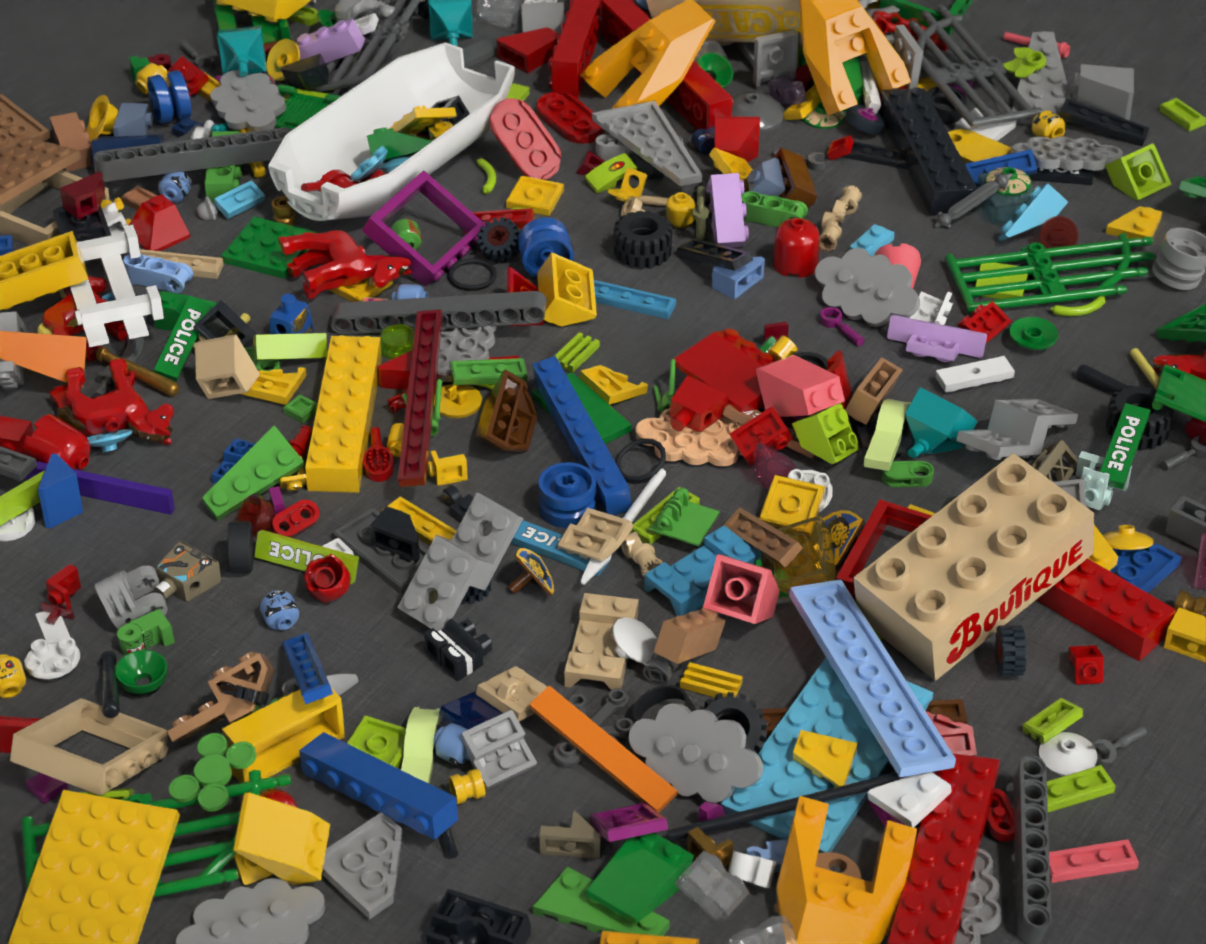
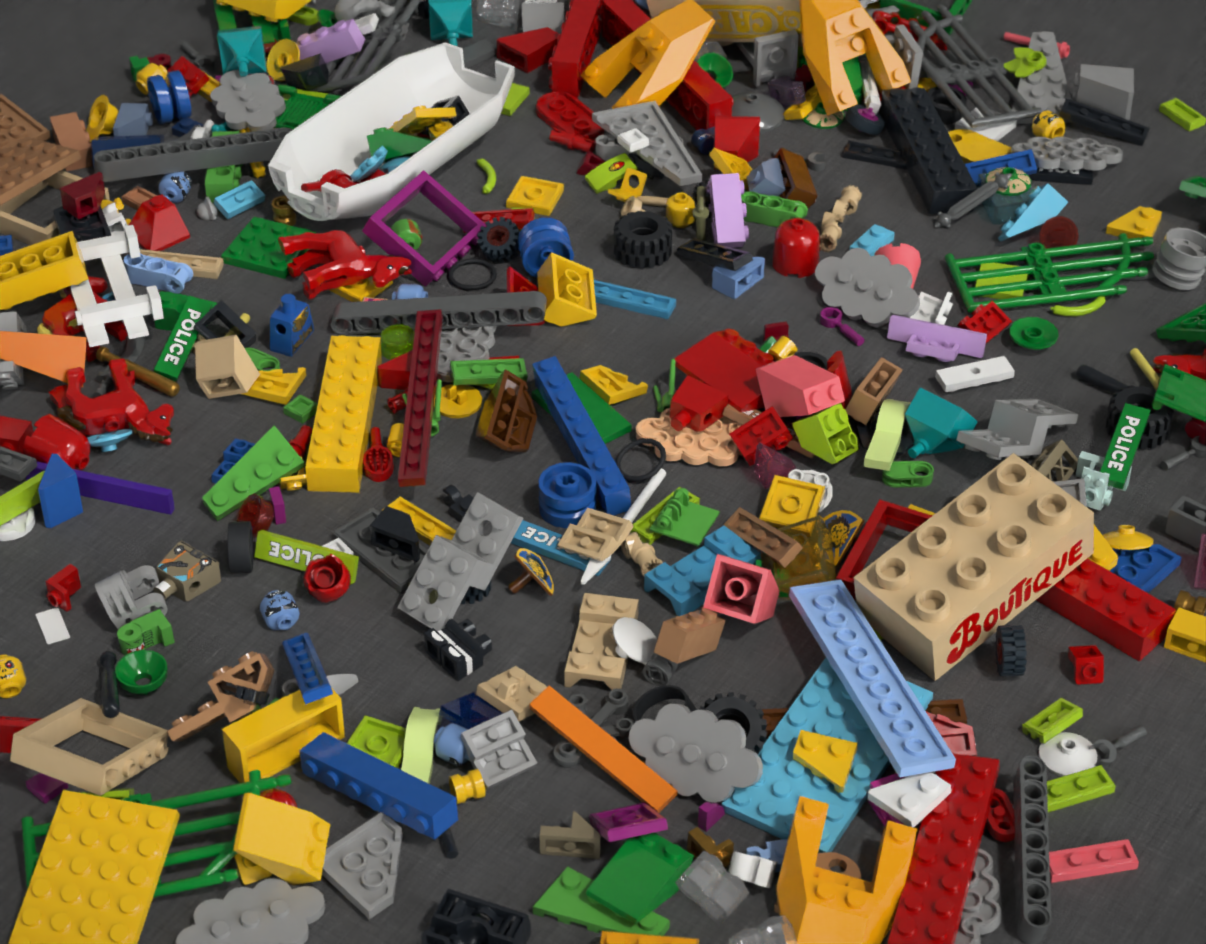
white dish [24,637,80,679] -> none
dark red piece [40,602,75,625] -> none
bright green piece [169,733,257,812] -> none
tile [253,333,328,360] -> none
red plate [270,499,320,538] -> none
yellow bracket [427,450,468,486] -> none
tile [489,98,561,180] -> none
lime tile [555,332,600,373] -> none
black piece [667,772,899,842] -> none
yellow tile [680,662,743,697] -> none
red tile [827,135,854,161] -> none
lime slope [1105,143,1172,201] -> none
none -> red pin [550,127,596,152]
none -> white tile [617,128,649,153]

